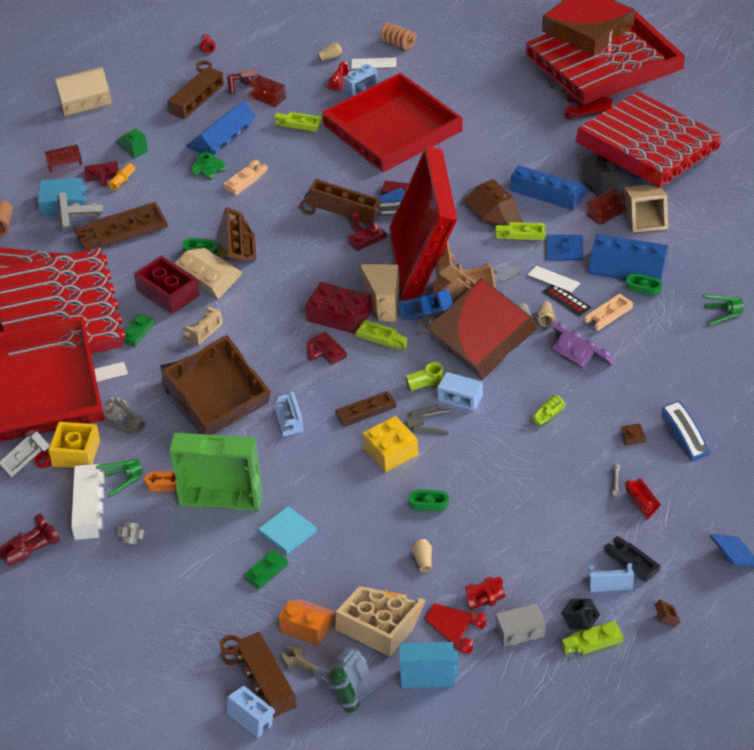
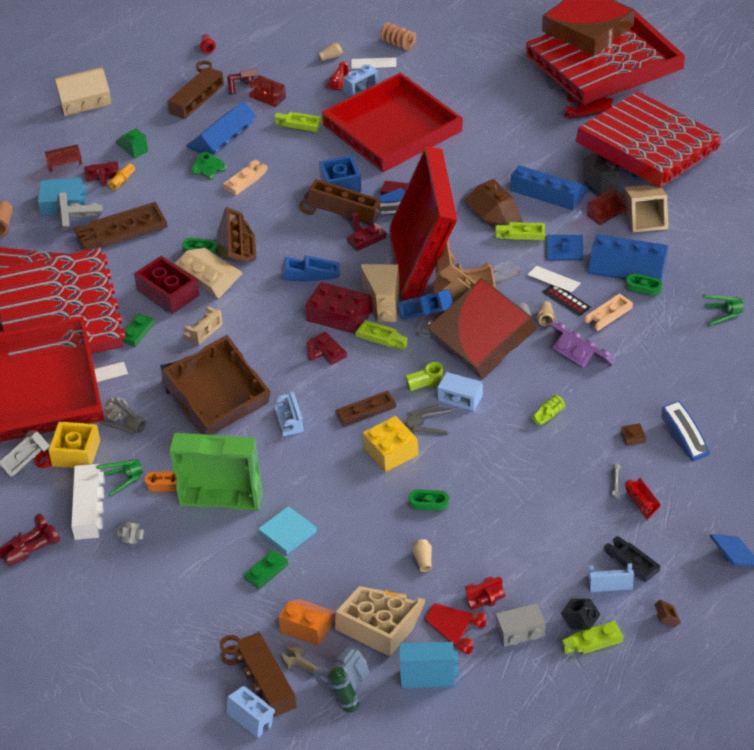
none -> blue slope [281,255,340,282]
none -> blue brick [319,155,362,192]

